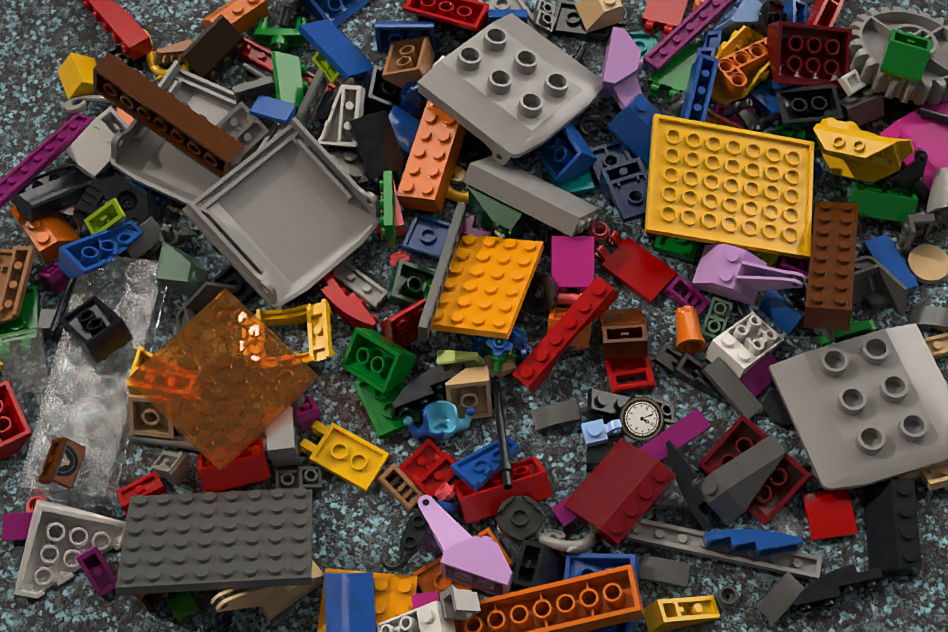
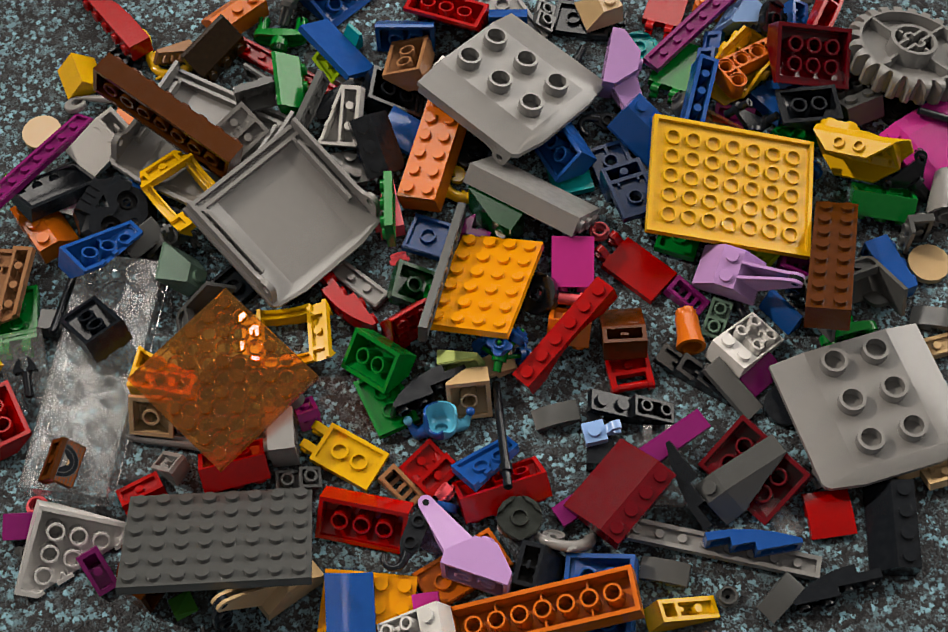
magenta slope [37,261,69,294] -> none
lime slope [84,198,126,234] -> none
blue slope [249,95,296,124] -> none
clear blue hair [399,81,427,114] -> none
light grey window [439,585,481,621] -> none
tile [619,396,664,441] -> none
white tile [838,69,866,97] -> none
green slope [880,28,932,83] -> none
none -> black bar [13,357,39,398]
none -> tan tile [22,115,61,150]
none -> yellow wedge [140,150,216,236]
none -> red slope [315,485,414,554]
none -> teal slope [343,23,363,50]

